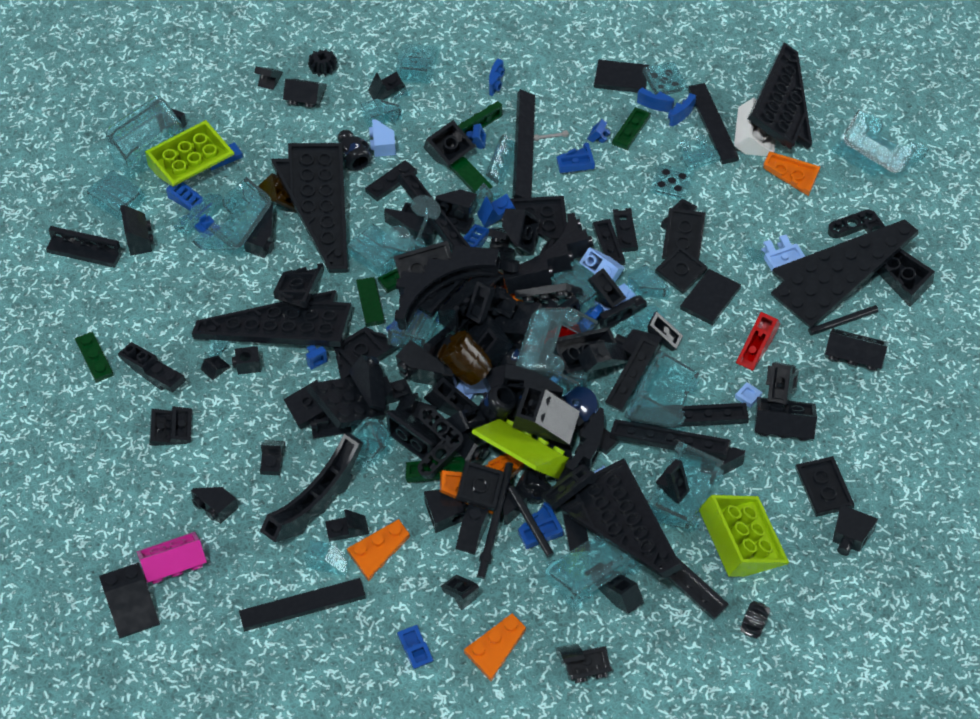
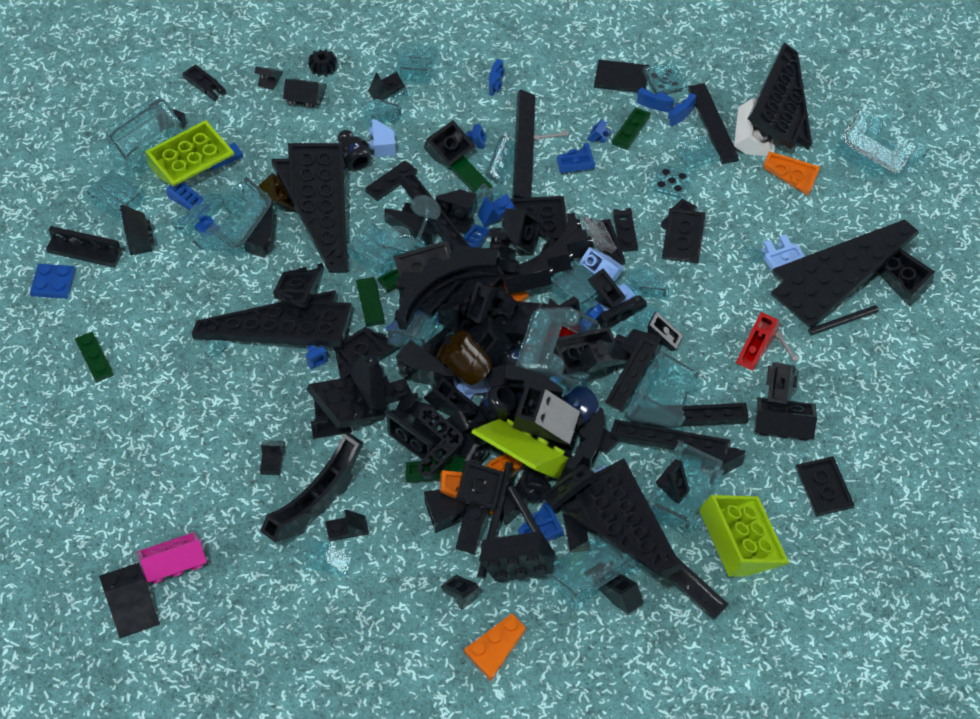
black slope [118,342,186,393] -> none
black slope [149,406,192,446] -> none
black slope [191,487,238,524] -> none
black slope [201,356,230,380] -> none
black brick [232,346,261,375] -> none
black tile [239,578,366,632] -> none
black plate [284,380,326,429] -> none
orange wing [347,519,410,581] -> none
clear light blue slope [352,417,391,473] -> none
blue slope [397,625,434,669] -> none
dark green plate [458,101,502,134] -> none
black plate [515,283,583,305] -> none
black slope [555,644,585,664] -> none
black bracket [565,646,613,683] -> none
black plate [655,245,708,294] -> none
black tile [680,269,741,326] -> none
light blue tile [735,382,762,408] -> none
black gear [740,601,770,638] -> none
black slope [825,328,889,371] -> none
black beam [828,210,885,239] -> none
black torso [833,505,878,556] -> none
none -> blue plate [30,264,75,299]
none -> black hinge [182,64,226,101]
none -> black brick [480,531,555,582]
none -> clear plate [581,215,617,253]
none -> light grey hinge [775,332,798,362]

